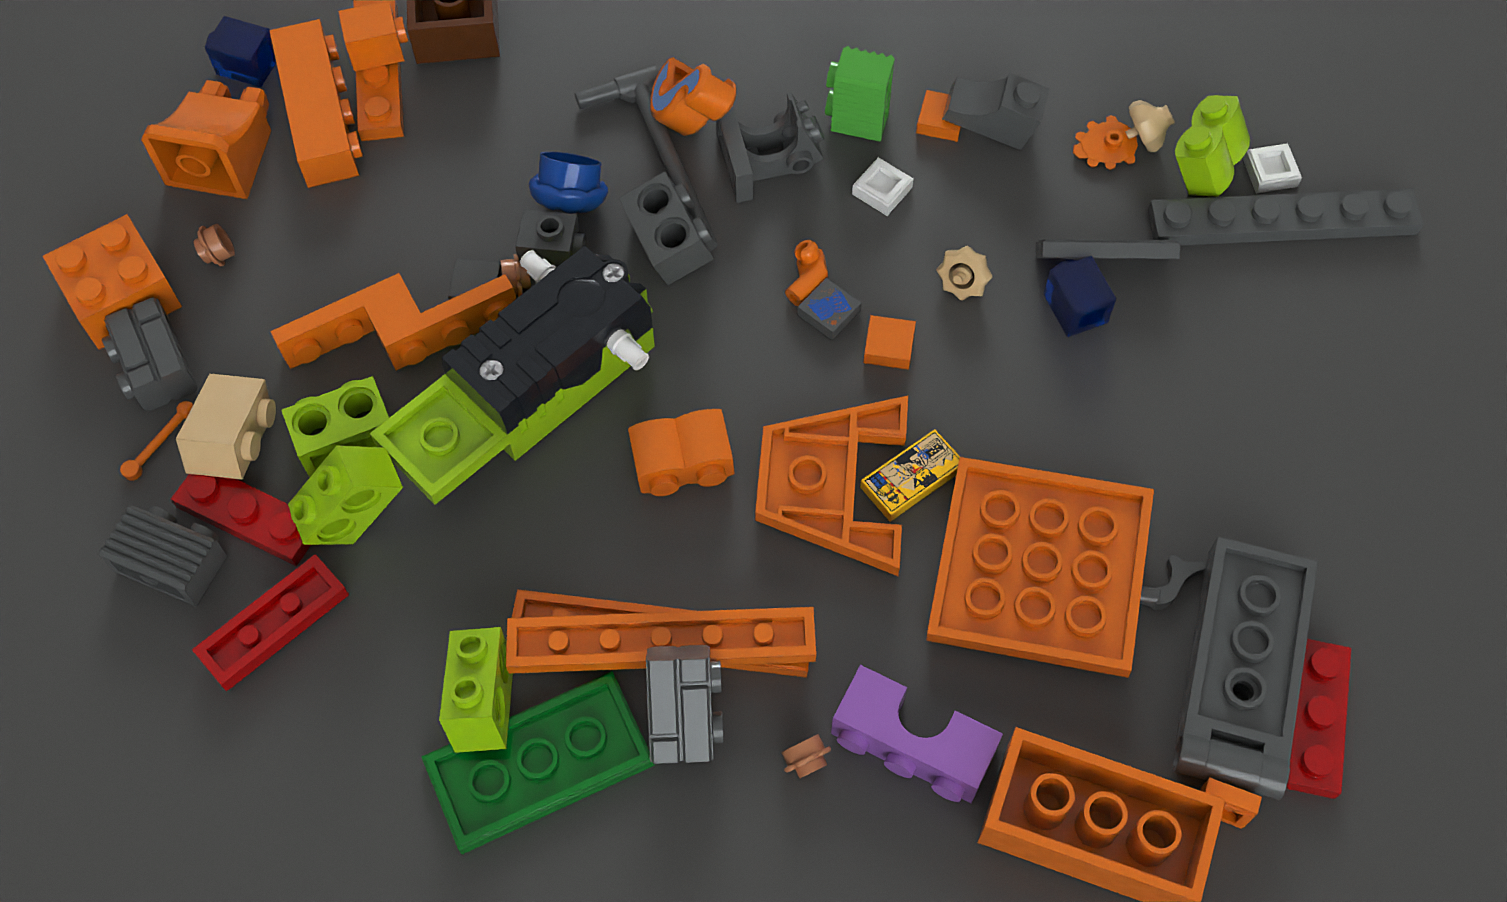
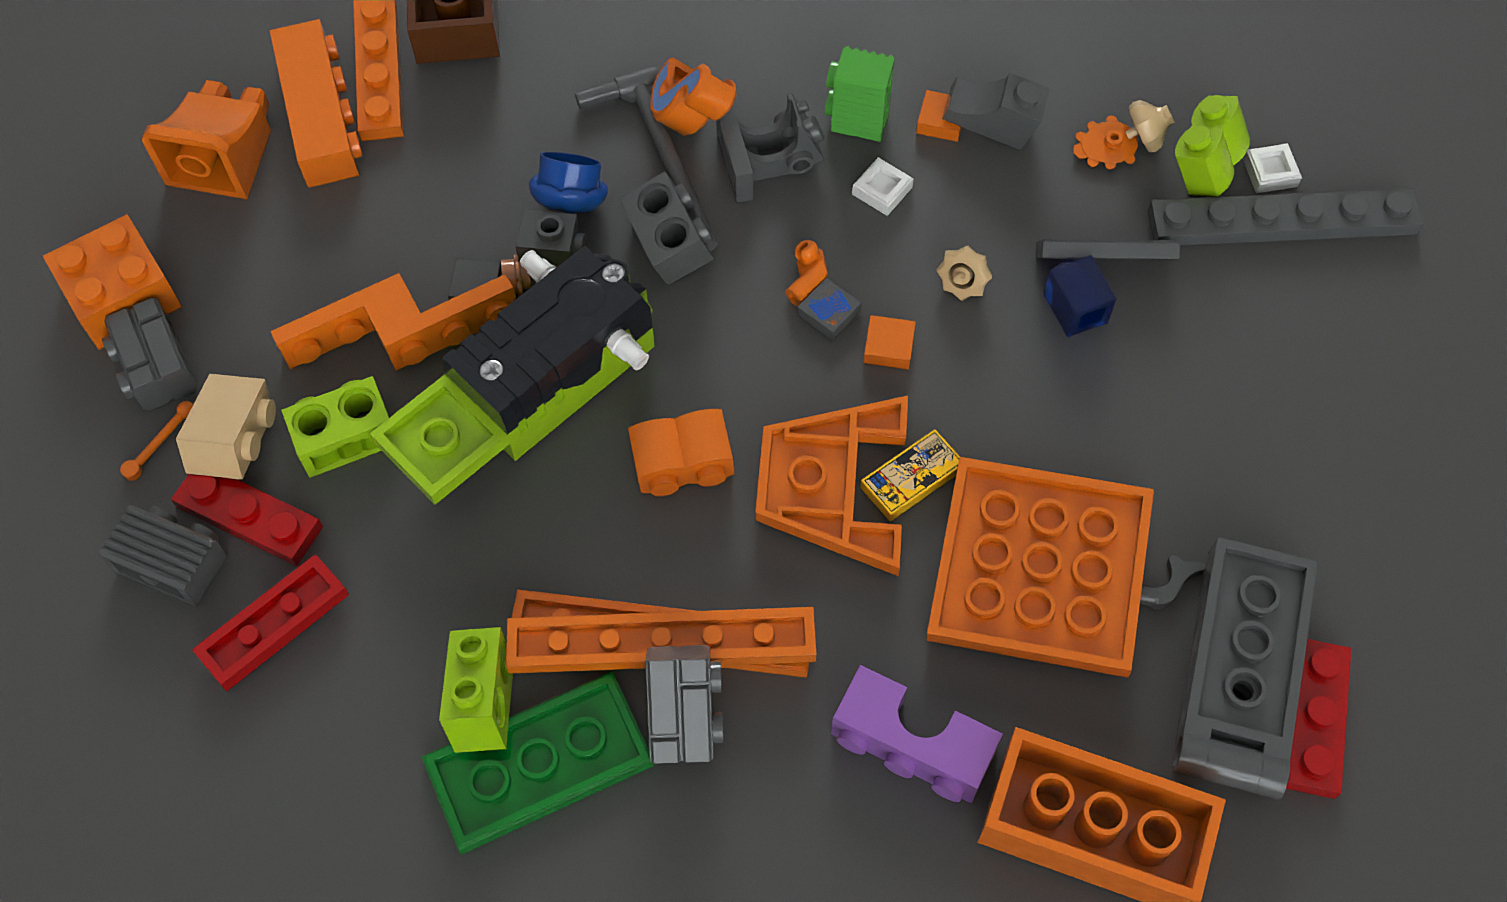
nougat plate [194,224,235,267] -> none
clear blue brick [204,16,276,87] -> none
lime brick [288,445,403,545] -> none
orange brick [338,1,409,71] -> none
nougat plate [781,734,831,779] -> none
orange tile [1199,777,1262,829] -> none

